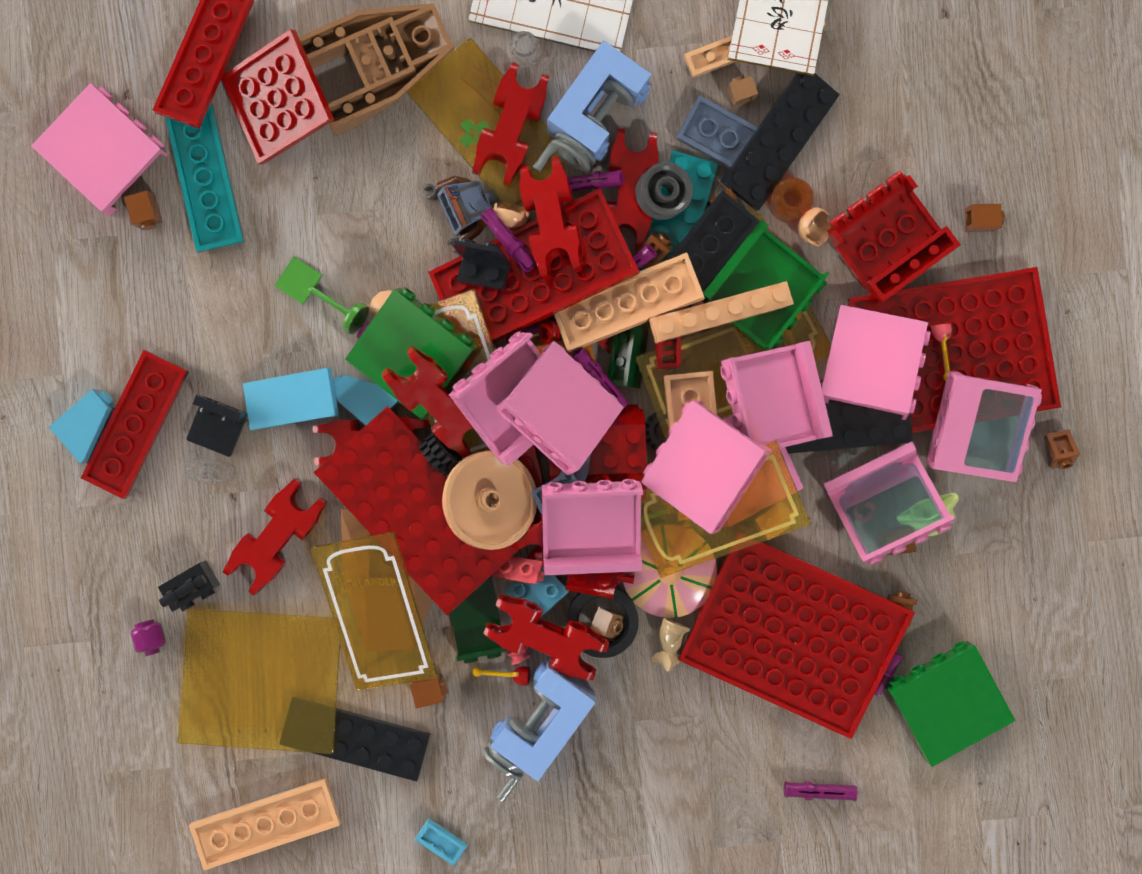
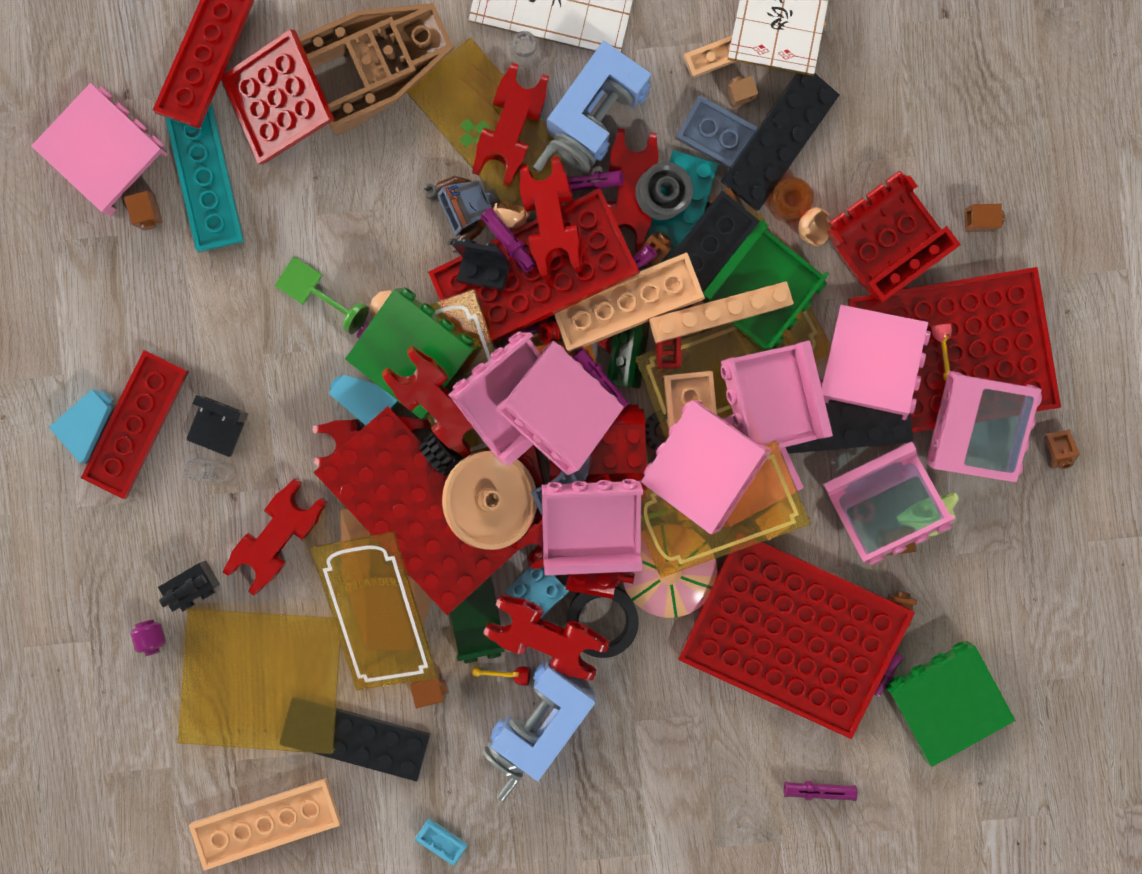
medium azure tile [243,368,339,430] -> none
coral hinge [492,556,544,584] -> none
coral bush [507,647,531,665] -> none
medium nougat plate [590,607,625,638] -> none
tan animal [651,618,690,672] -> none

